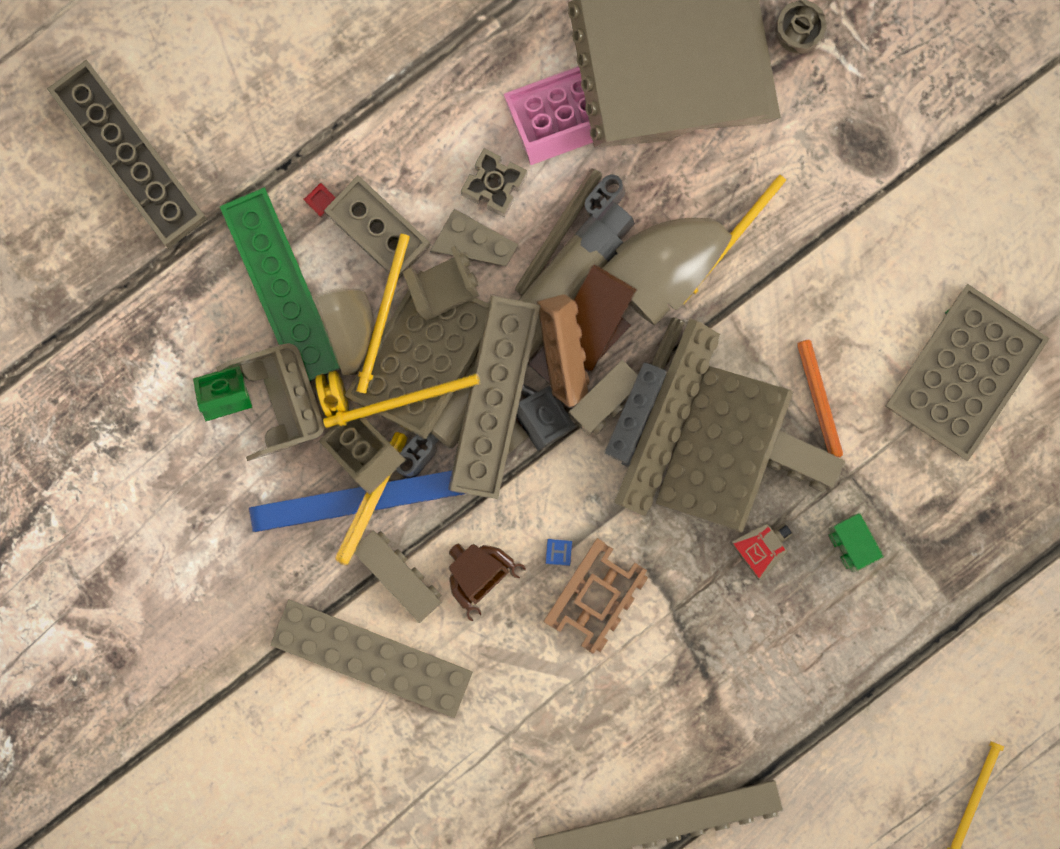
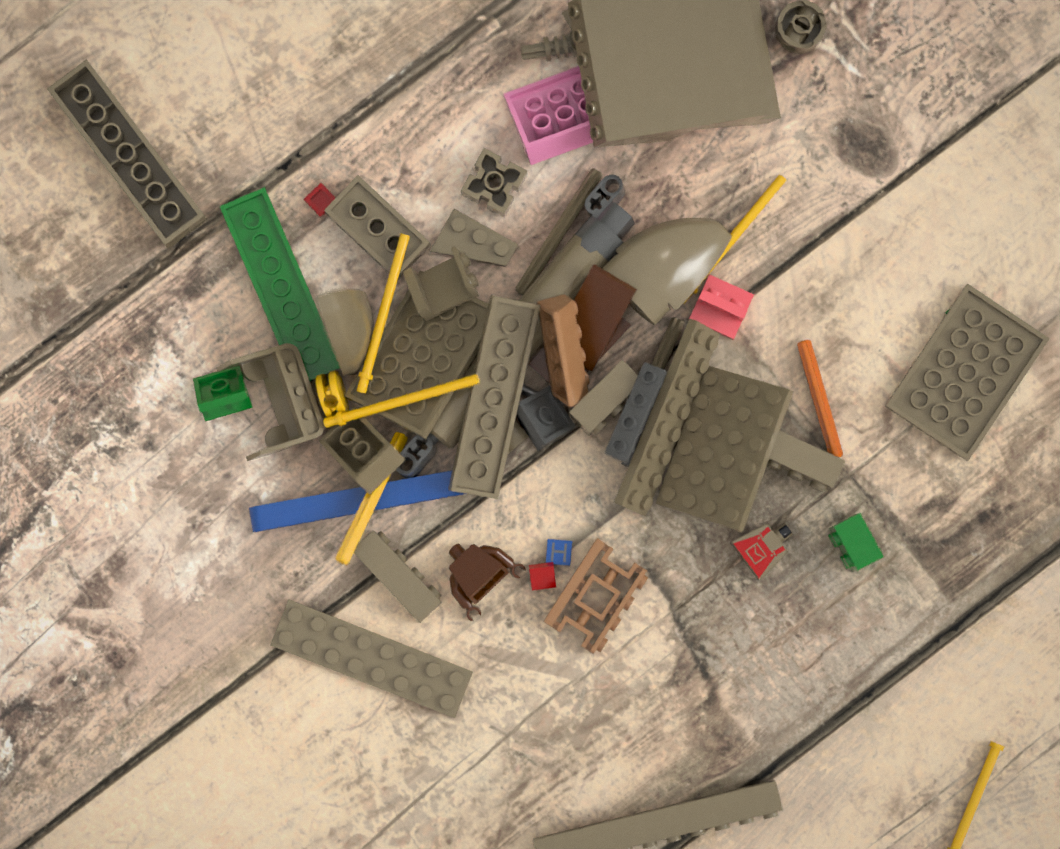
none -> dark tan piece [521,10,577,62]
none -> red tile [529,562,556,591]
none -> coral bracket [690,274,754,340]

